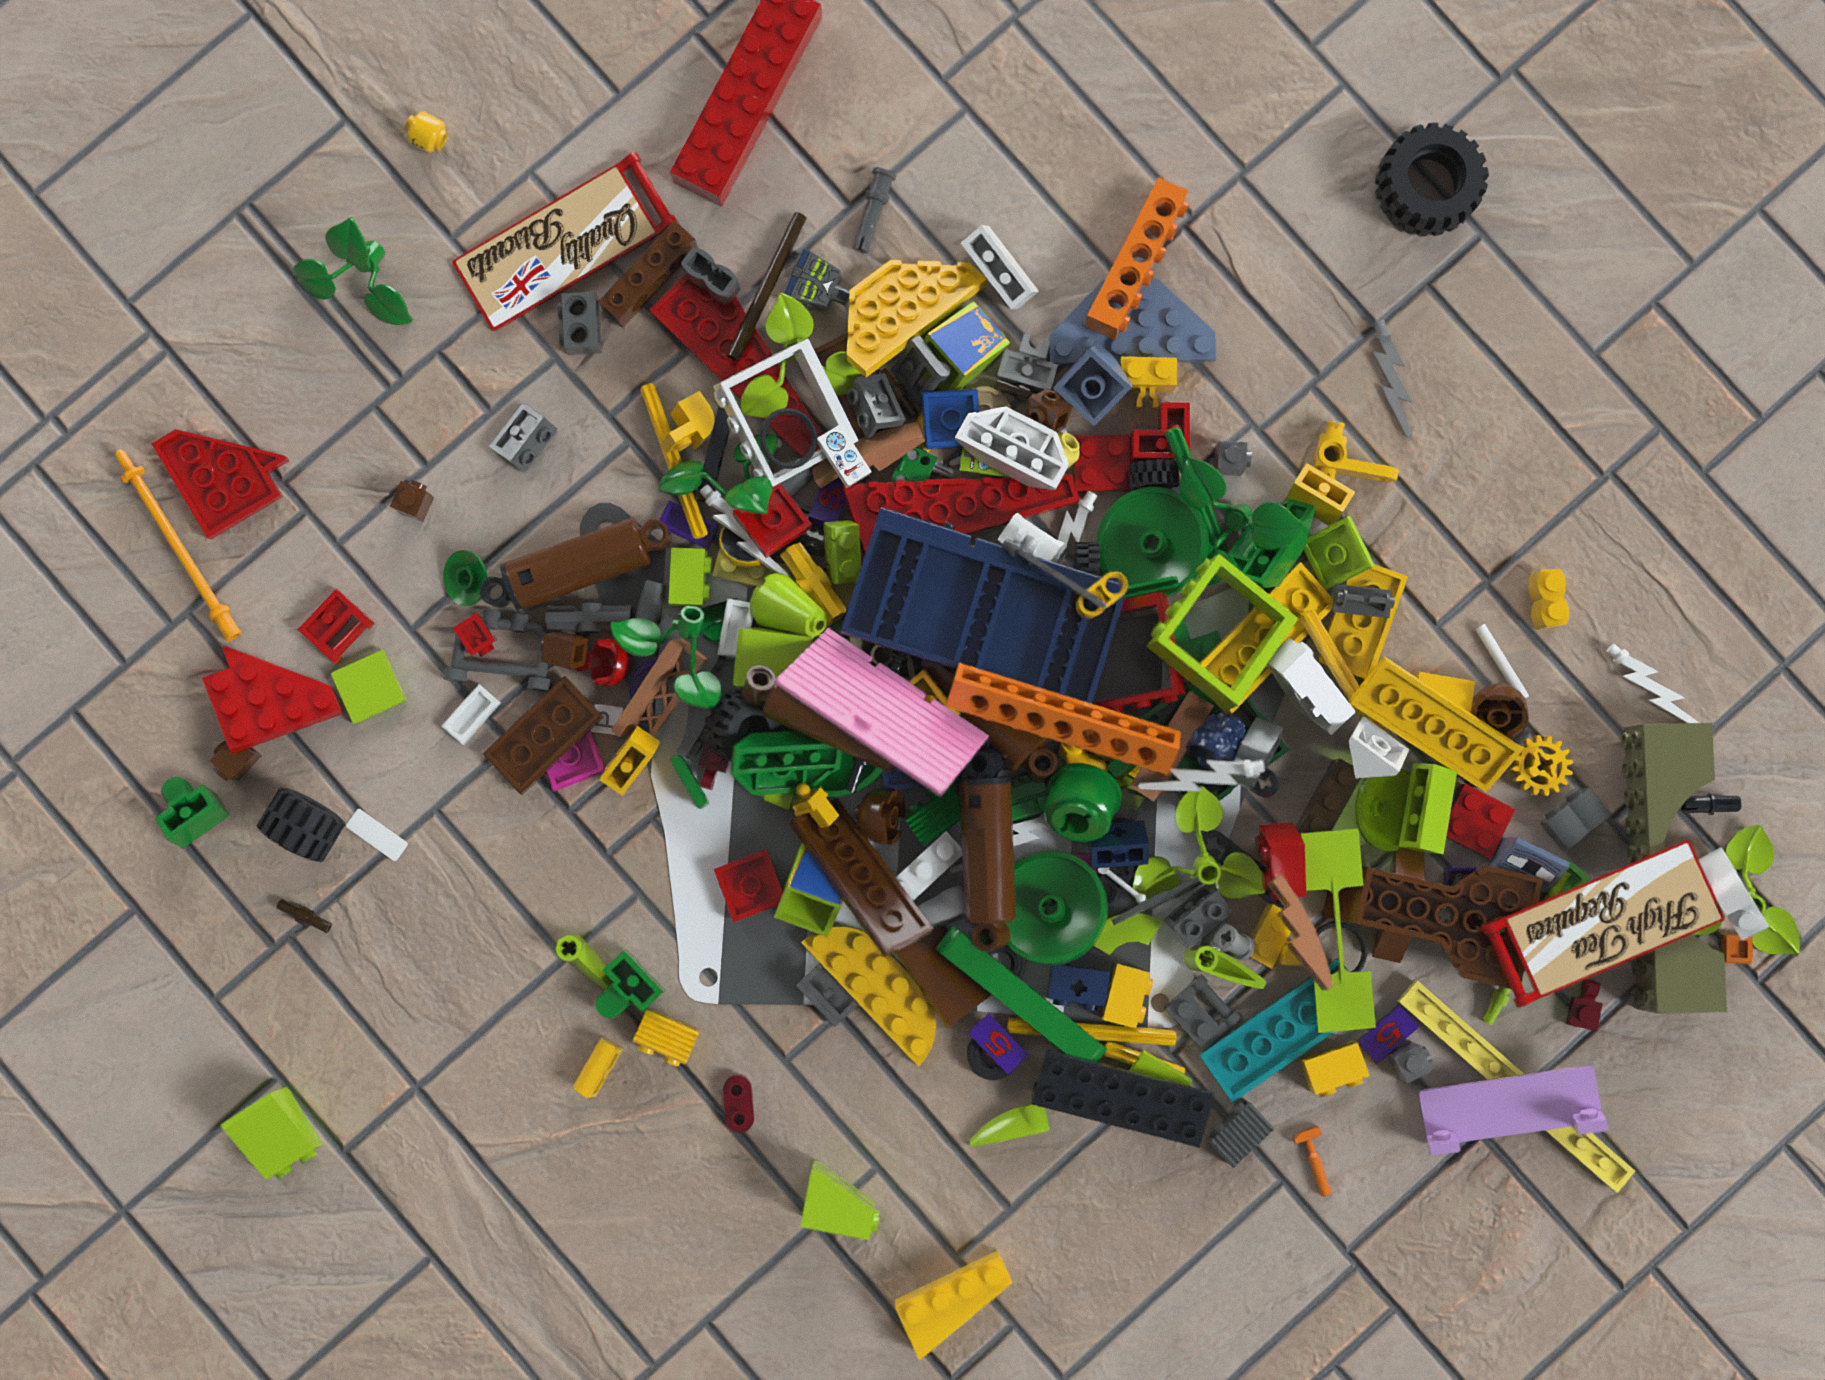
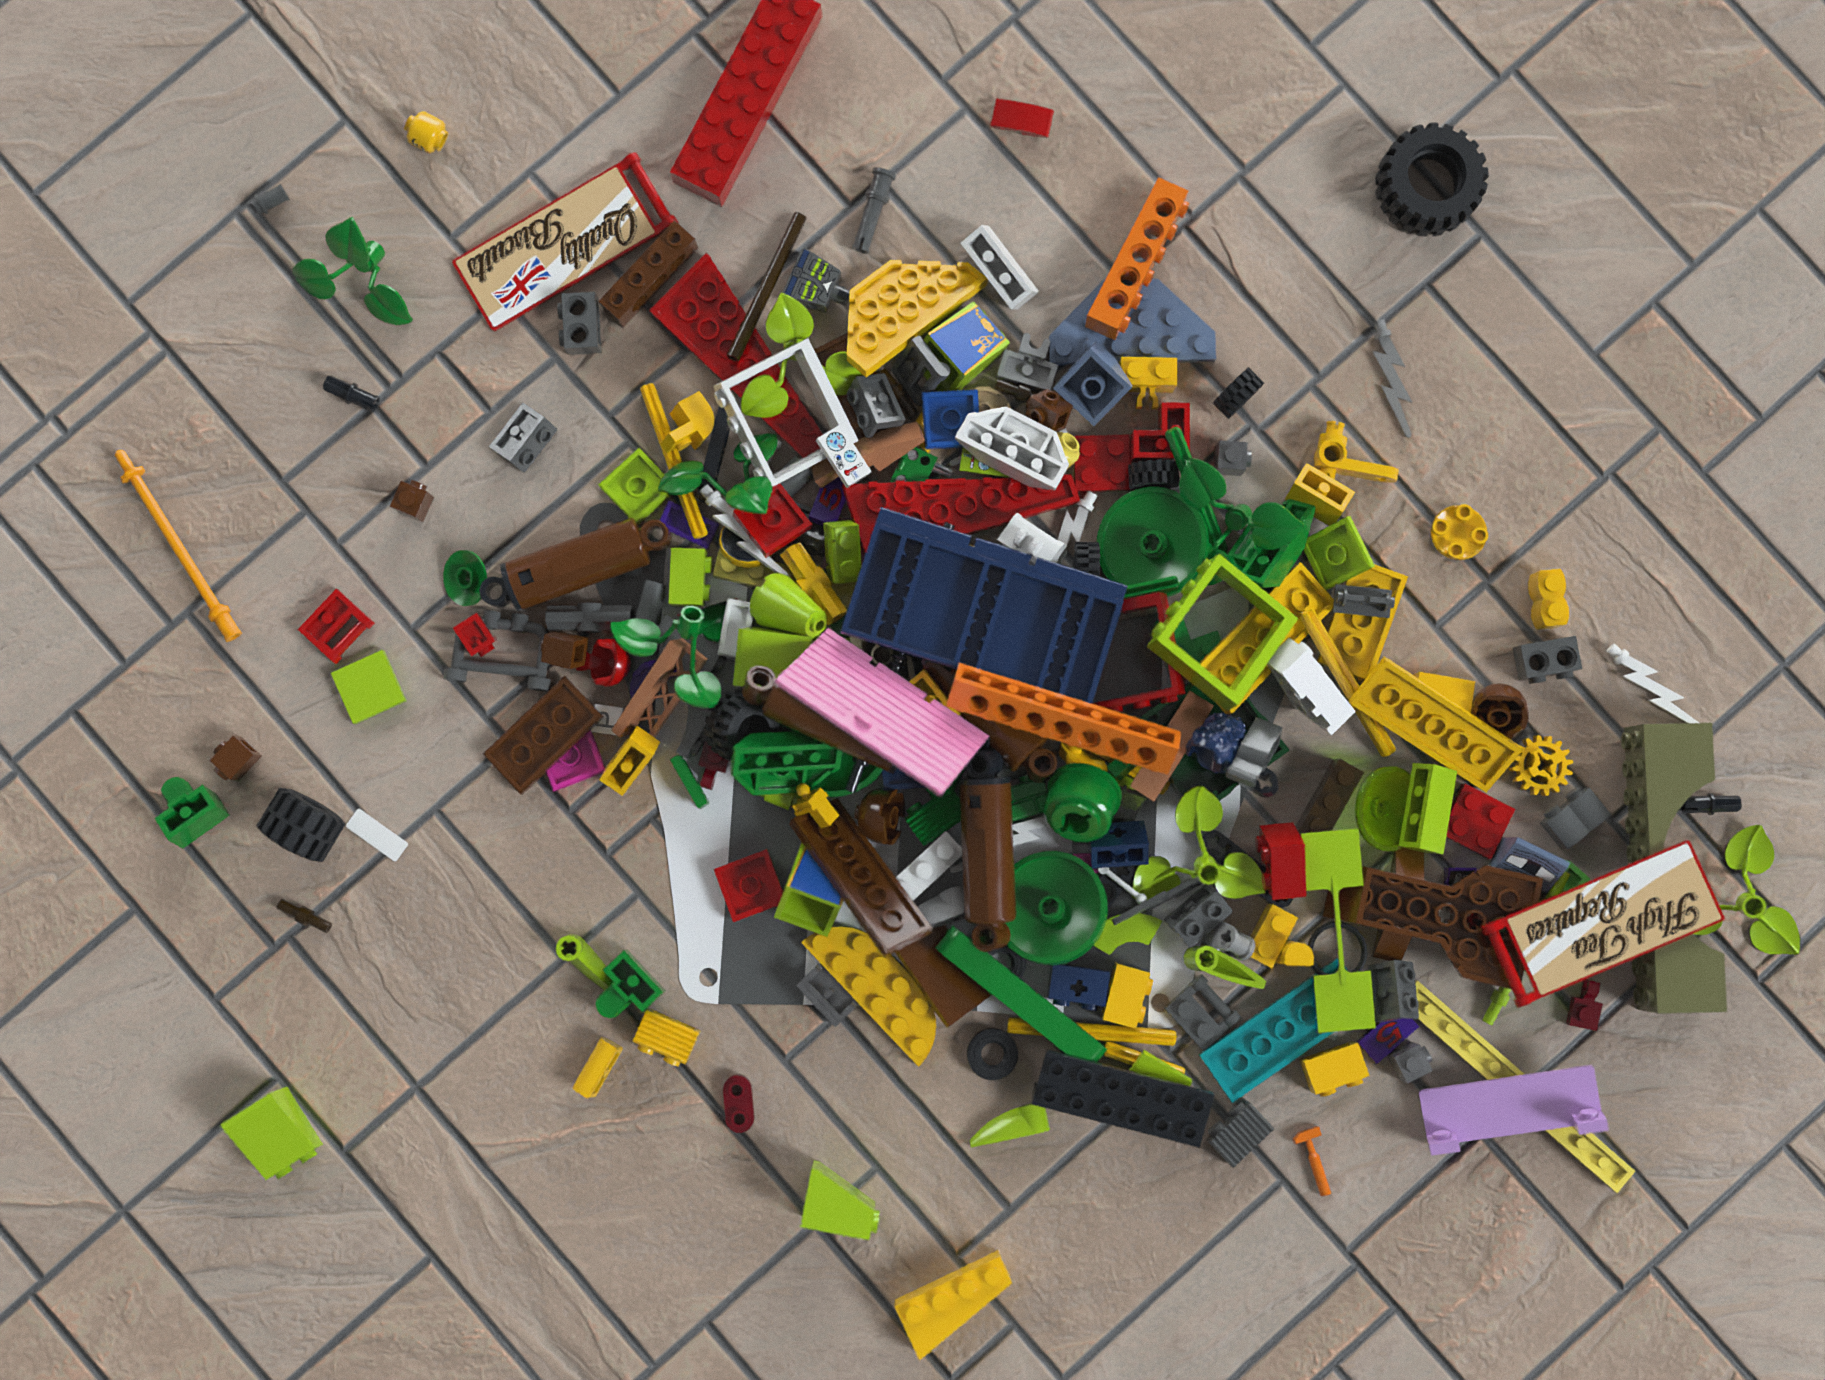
red wing [151,429,290,540] -> none
red wing [202,646,342,755] -> none
white tile [441,684,501,745] -> none
dark grey brick [681,247,741,305] -> none
black tyre [759,408,817,469] -> none
dark purple tile [968,1013,1029,1074] -> none
dark grey piece [1002,538,1108,610] -> none
yellow beam [1075,572,1128,619] -> none
white piece [1138,759,1264,791] -> none
nougat slope [1267,875,1333,990] -> none
white slope [1349,716,1409,778] -> none
white bar [1475,624,1529,698] -> none
white arch [1698,847,1769,940] -> none
orange tile [1721,934,1753,964] -> none
none -> dark grey pin [251,184,290,215]
none -> black axle [323,375,380,413]
none -> lime tile [598,448,671,525]
none -> red slope [990,98,1054,138]
none -> black tyre [1213,367,1264,419]
none -> dark grey bracket [1368,960,1419,1023]
none -> yellow dish [1431,504,1488,560]
none -> dark grey brick [1513,636,1582,684]

